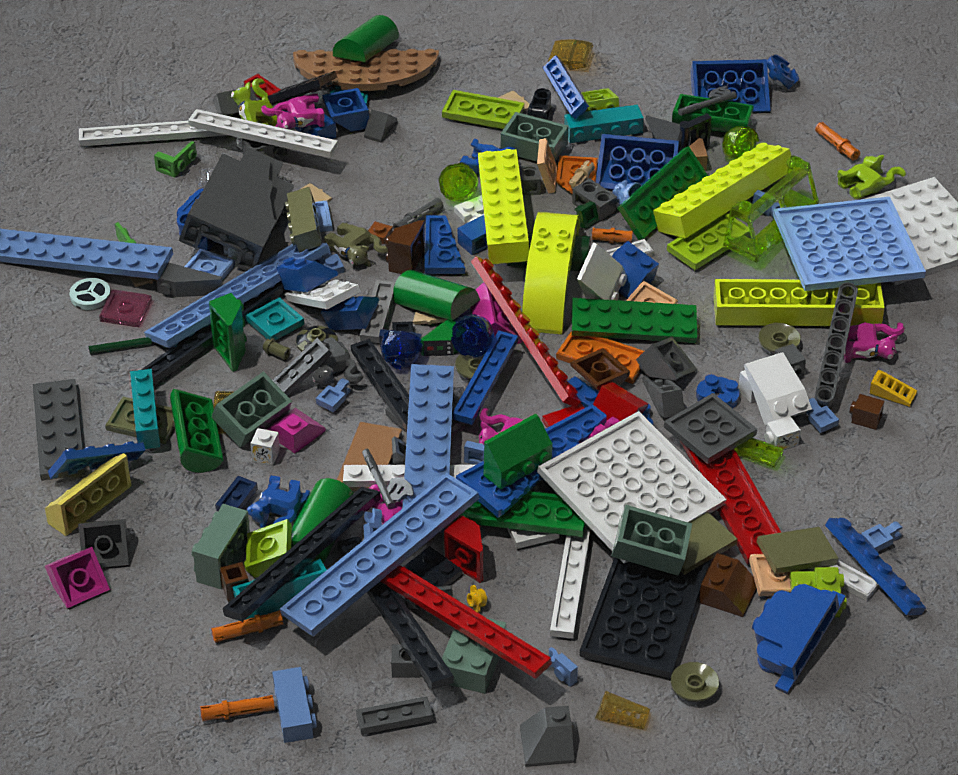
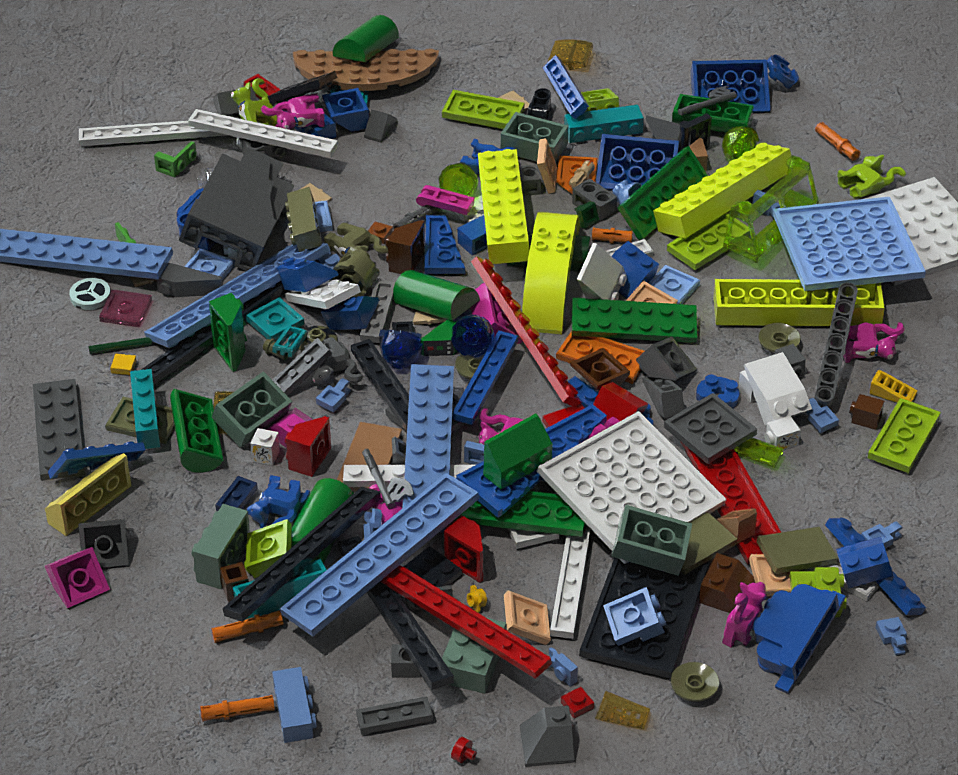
none -> yellow tile [110,354,137,375]
none -> teal tile [272,325,307,357]
none -> red slope [285,416,331,477]
none -> olive brick [331,250,380,297]
none -> dark pink plate [416,185,475,215]
none -> red tile [451,736,477,763]
none -> light nougat plate [504,590,551,645]
none -> red plate [561,687,594,718]
none -> medium blue plate [603,587,666,646]
none -> light blue tile [649,265,700,304]
none -> medium nougat slope [716,509,757,544]
none -> dark pink animal [722,582,767,648]
none -> blue slope [836,536,893,589]
none -> lime plate [867,398,941,473]
none -> medium blue plate [876,617,907,655]

